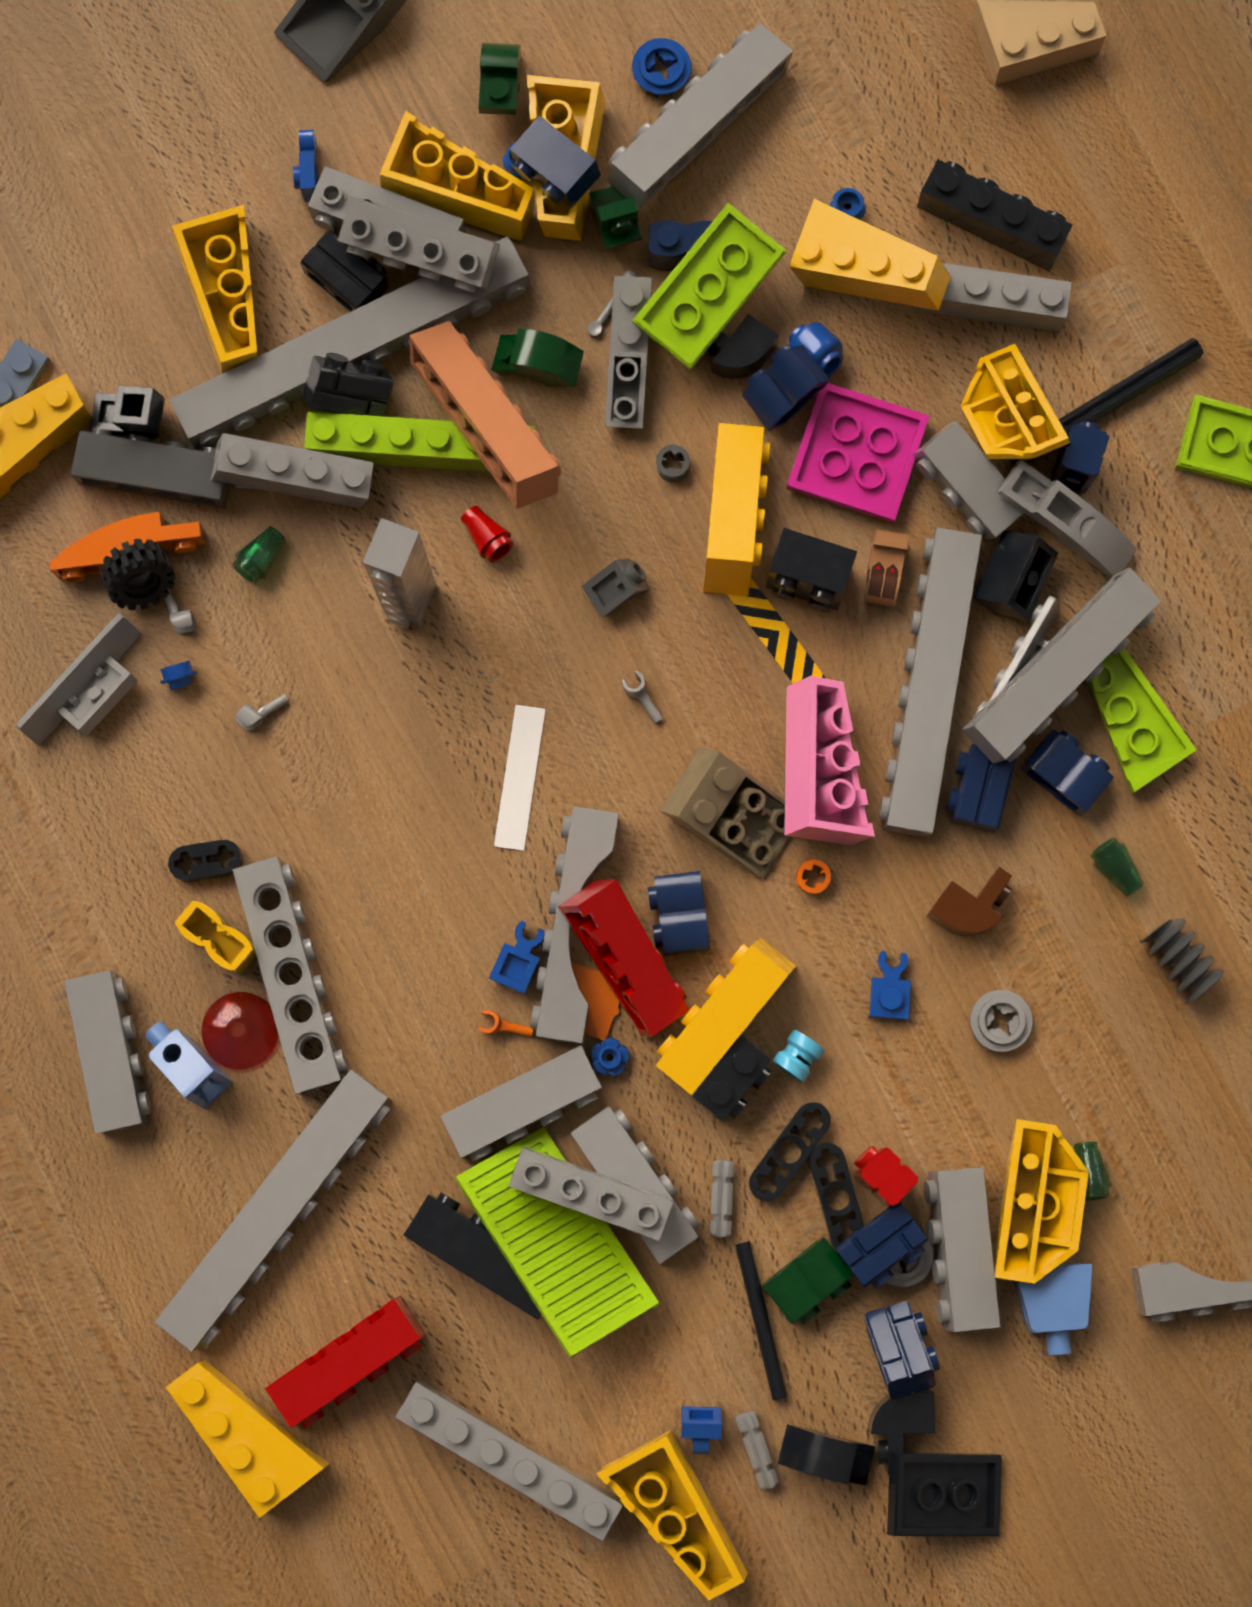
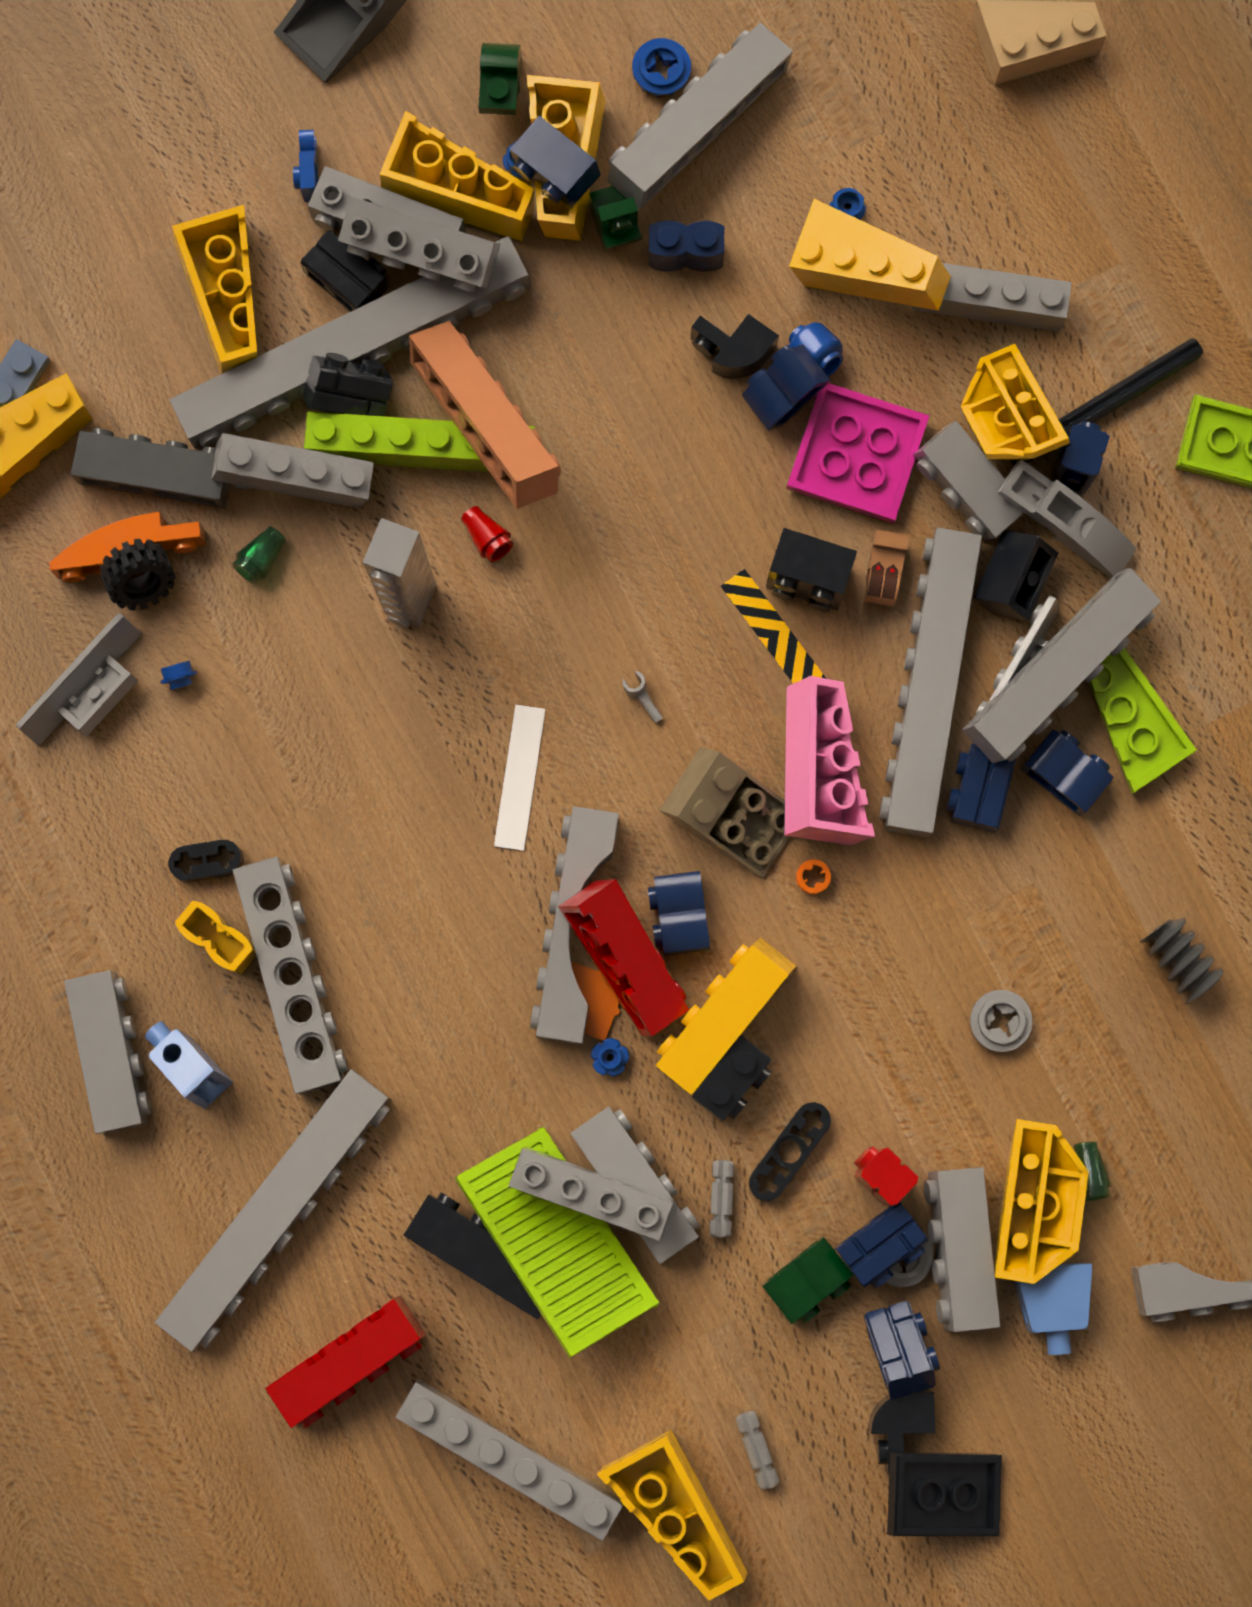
black brick [90,386,165,440] -> none
light grey hand [163,588,196,634] -> none
yellow wedge [165,1360,329,1518] -> none
clear red dish [201,992,279,1069] -> none
light grey hand [235,694,289,731] -> none
light grey brick [441,1045,602,1162] -> none
orange hand [478,1010,534,1037] -> none
blue plate [489,921,545,994] -> none
dark green brick [491,328,584,387] -> none
dark grey bracket [582,558,649,617] -> none
light grey hinge [587,270,637,338] -> none
light grey slope [605,275,652,429] -> none
lime tile [632,203,787,371] -> none
dark grey bush [656,445,690,482] -> none
blue tile [681,1406,722,1454] -> none
yellow wedge [703,423,770,596] -> none
black bar [735,1241,788,1400] -> none
medium azure wheel [772,1029,825,1083] -> none
black brick [778,1424,875,1486] -> none
black beam [809,1143,864,1249] -> none
blue plate [868,951,911,1020] -> none
black brick [917,159,1073,272] -> none
reddish brown brick [927,867,1012,936] -> none
clear green cone [1090,837,1144,896] -> none

